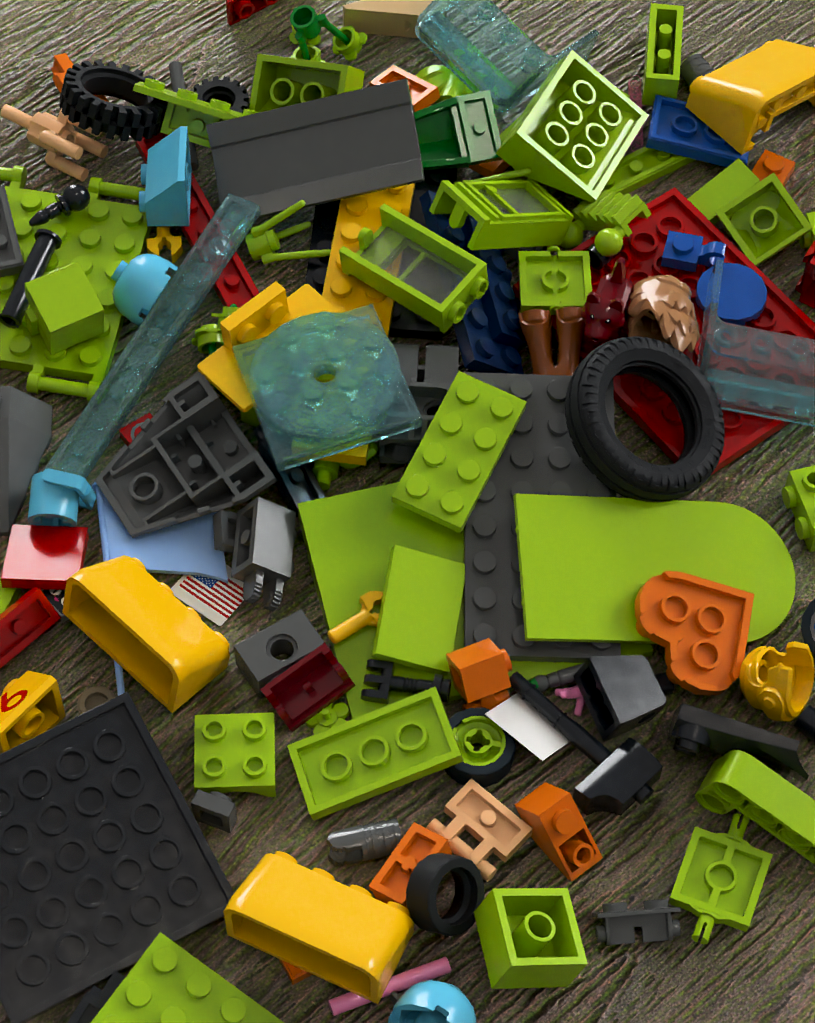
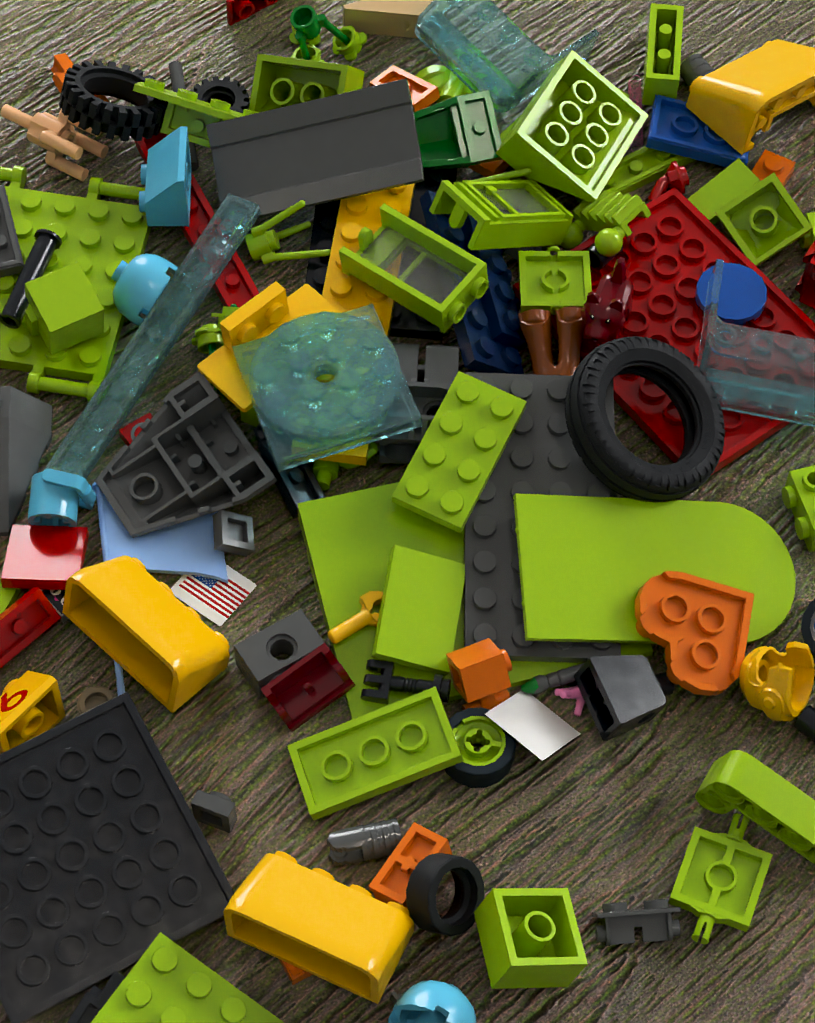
black bar [29,184,90,226] -> none
yellow bar [146,226,183,263] -> none
lime piece [194,712,276,797] -> none
dark grey hinge [231,496,297,612] -> none
lime plant [306,702,350,734] -> none
bright pink bar [328,956,451,1016] -> none
light nougat plate [426,778,533,882] -> none
black piece [509,672,663,816] -> none
orange slope [515,782,603,881] -> none
medium nougat head [627,275,701,353] -> none
blue plate [661,230,727,272] -> none
black slope [667,703,809,783] -> none
none -> red plate [647,161,689,202]

